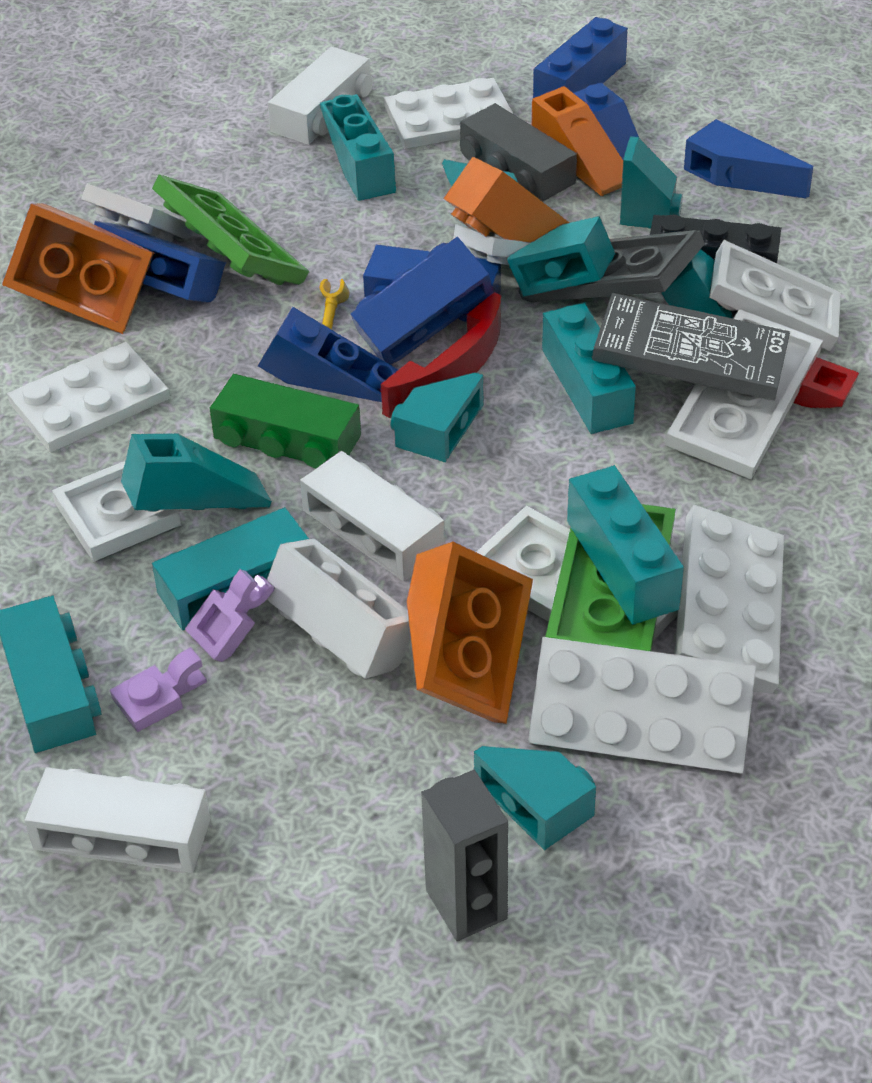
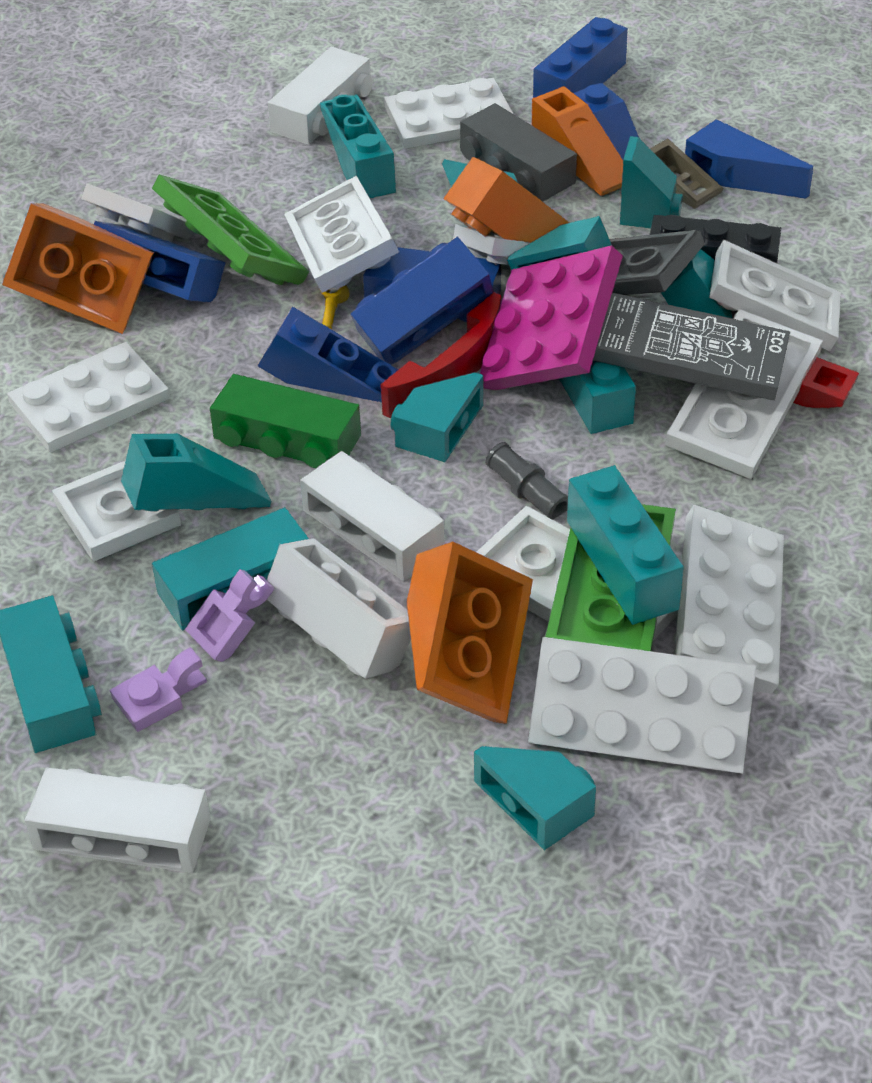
dark grey brick [421,769,508,942] -> none
none -> white plate [284,176,399,293]
none -> dark pink plate [479,245,623,390]
none -> dark grey pin [485,442,568,520]
none -> dark tan slope [650,138,724,209]

